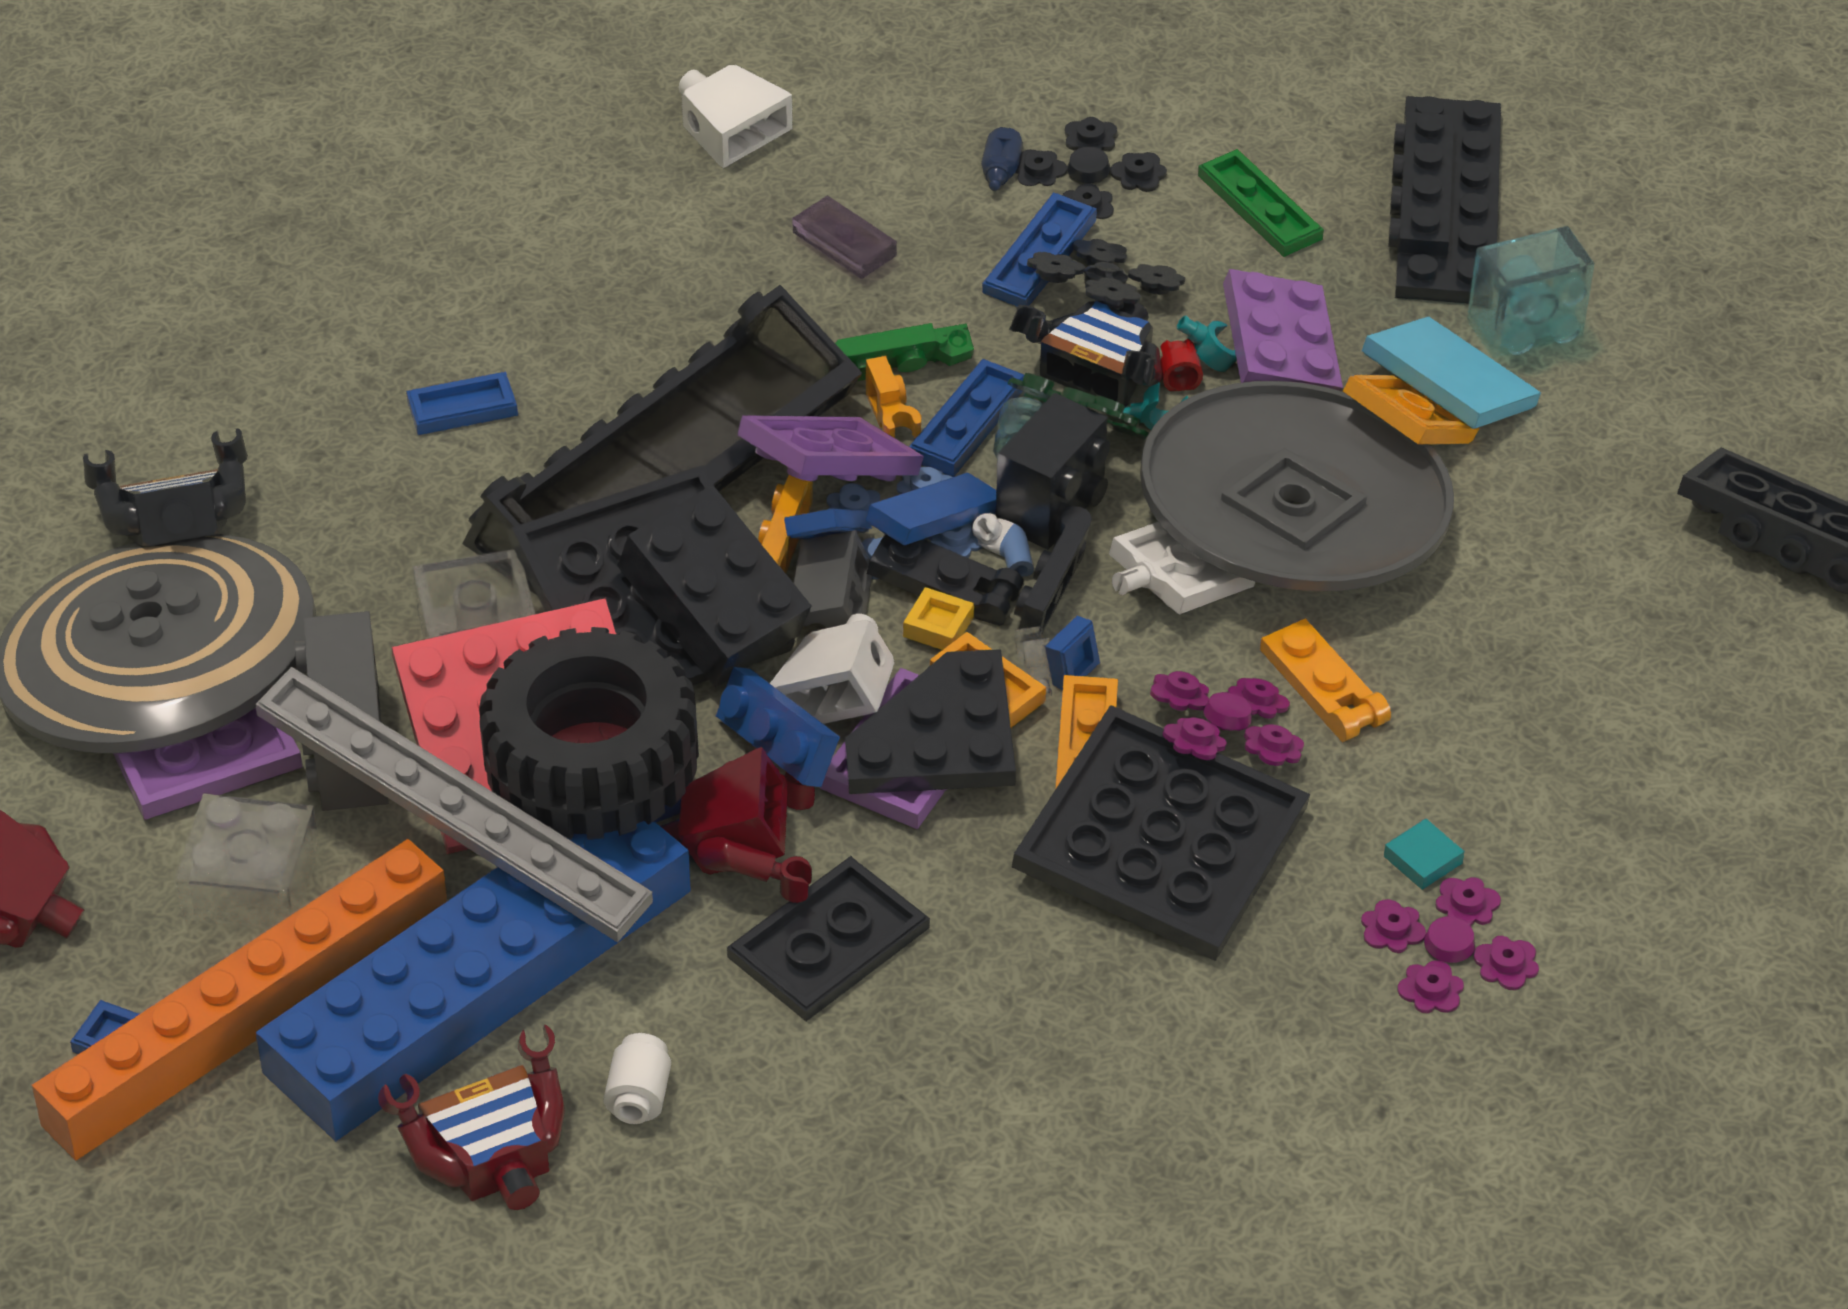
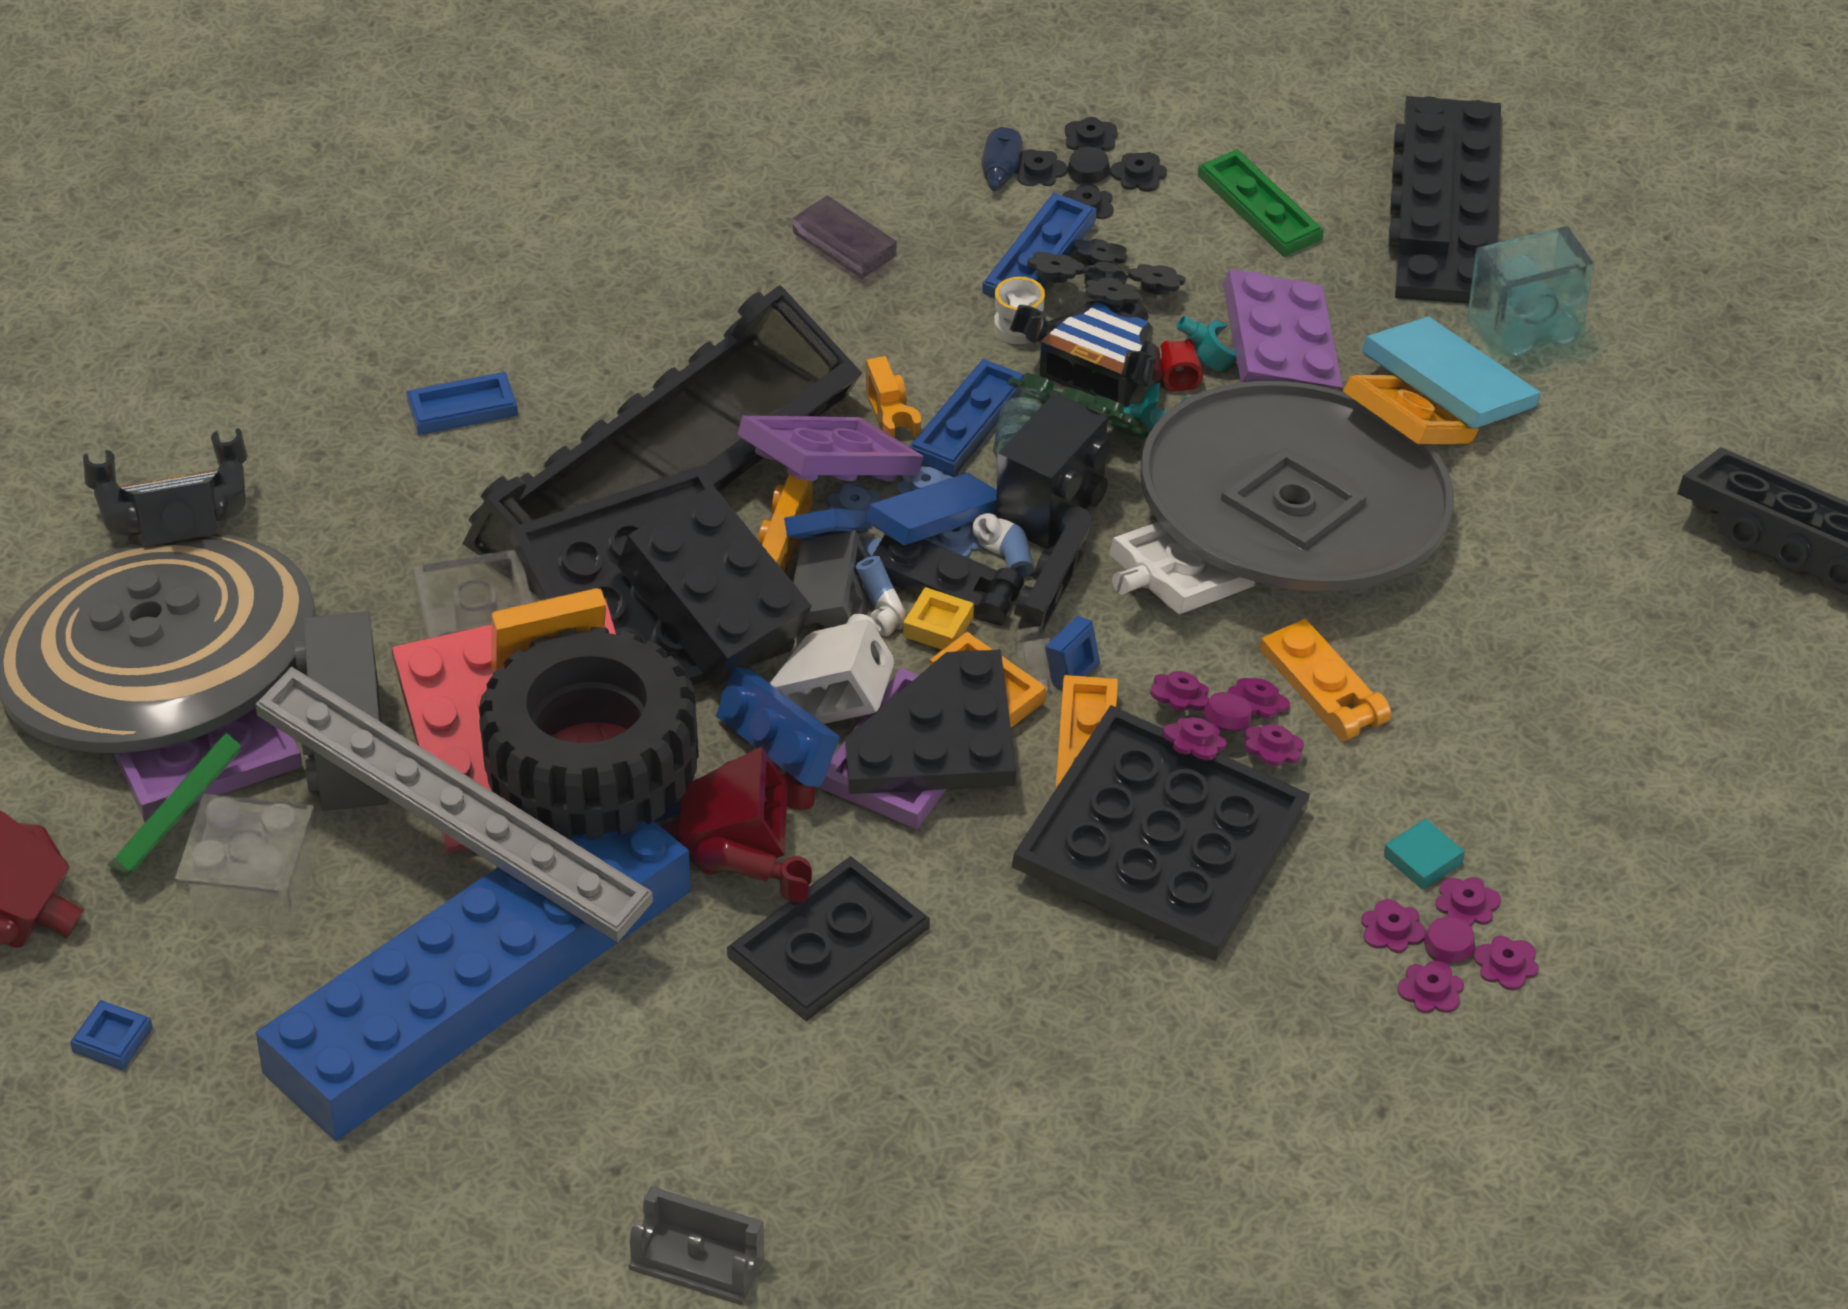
orange brick [32,839,447,1161] -> none
torso [378,1025,565,1210] -> none
white brick [604,1033,671,1124] -> none
white torso [679,65,792,168] -> none
green hinge [830,323,974,381] -> none
none -> green tile [107,733,241,877]
none -> light orange tile [491,588,606,673]
none -> dark grey hinge [629,1186,765,1305]
none -> arm [855,556,907,636]
none -> white wheel [994,277,1045,344]

